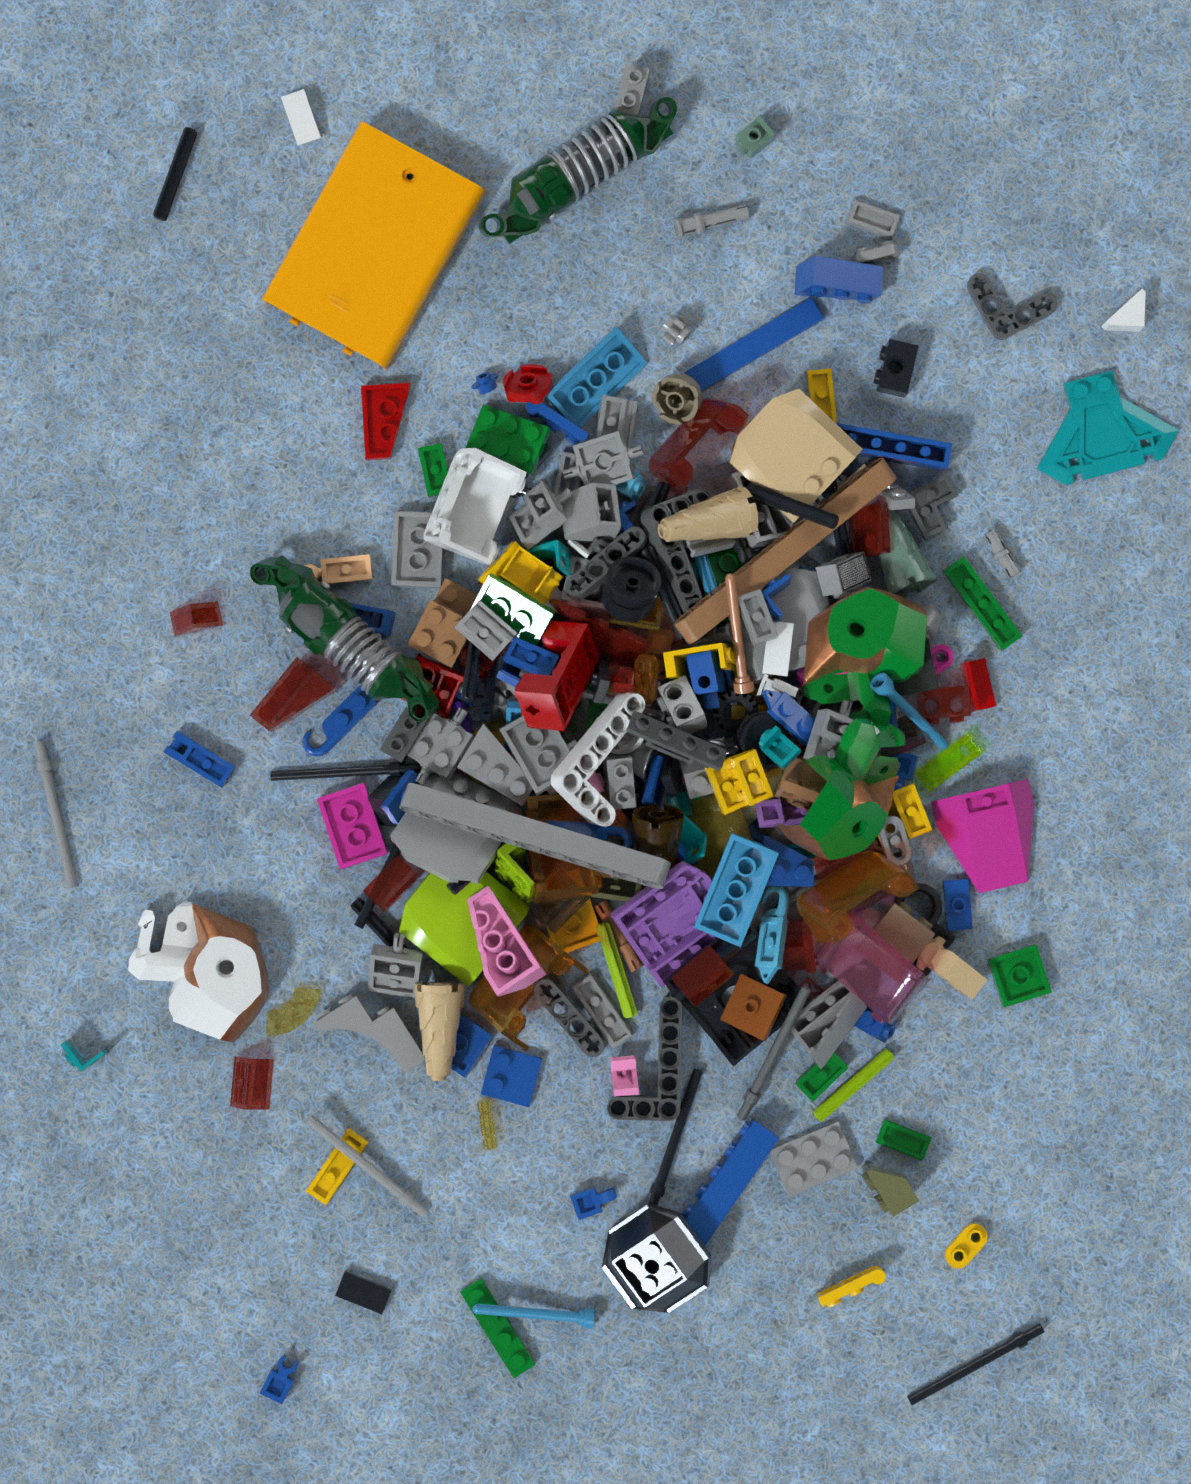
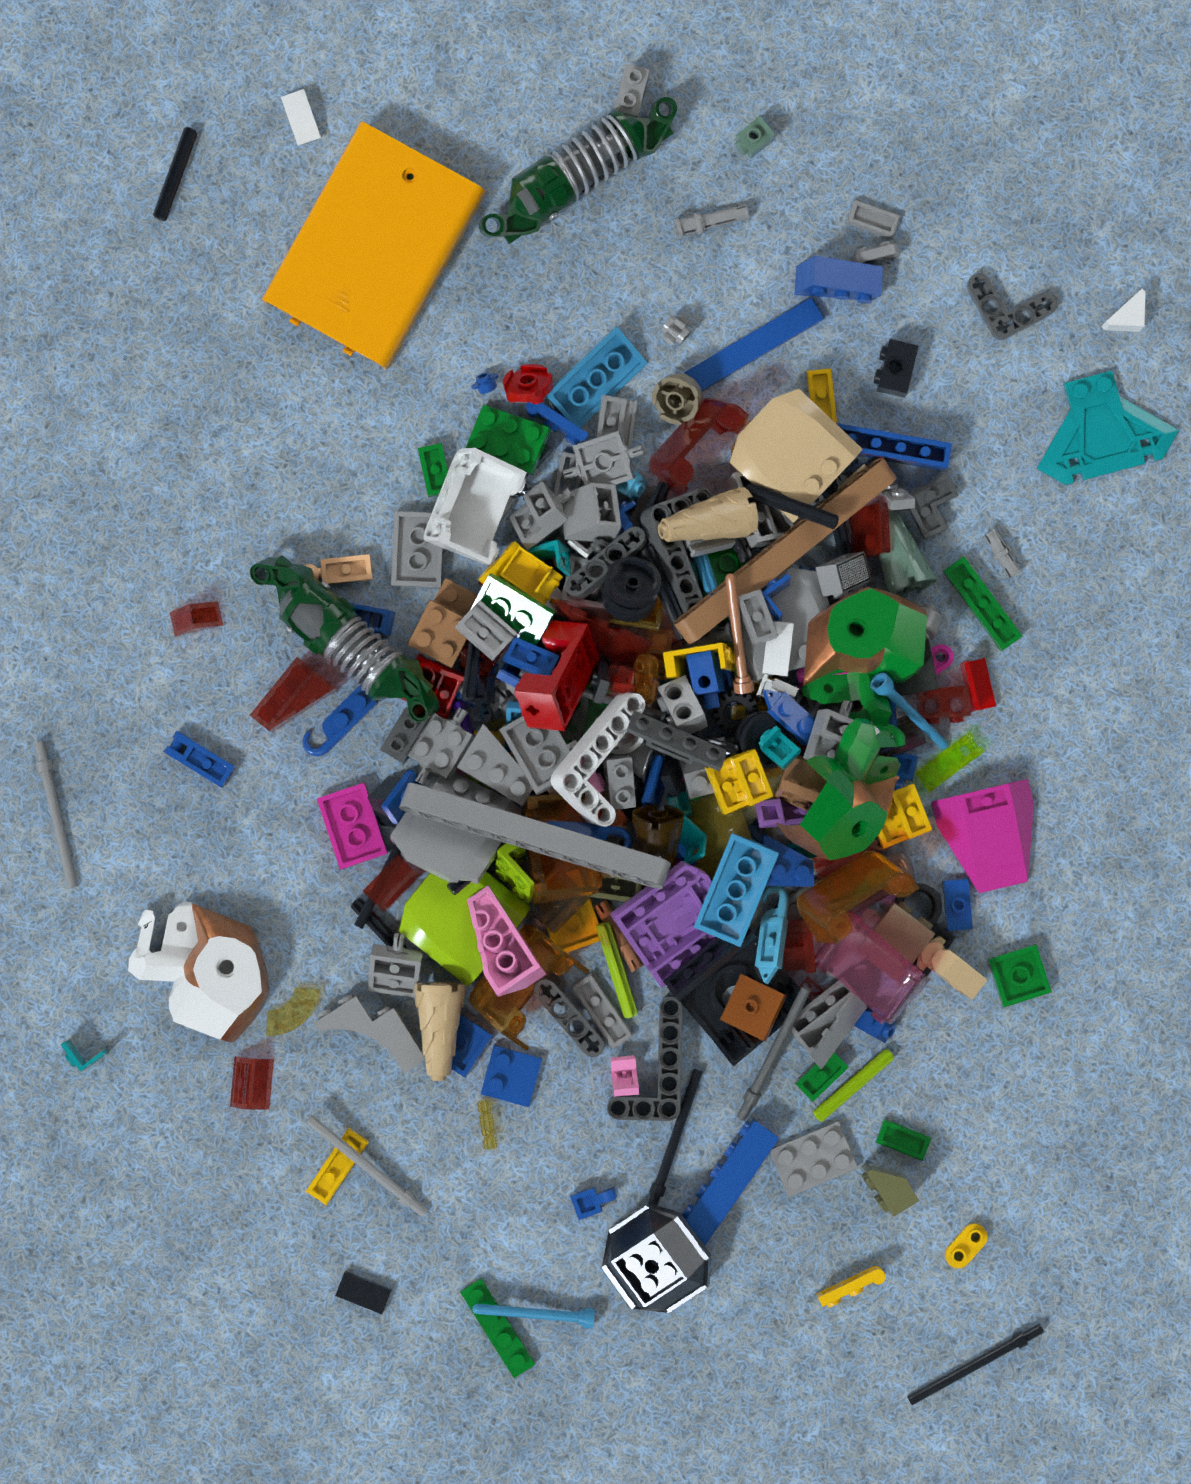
blue plate [260,1354,298,1404] -> none
black bar [270,761,421,781] -> none
red wing [361,383,411,461] -> none
clear red panel [671,946,734,1007] -> none
light grey plate [879,816,911,865] -> none

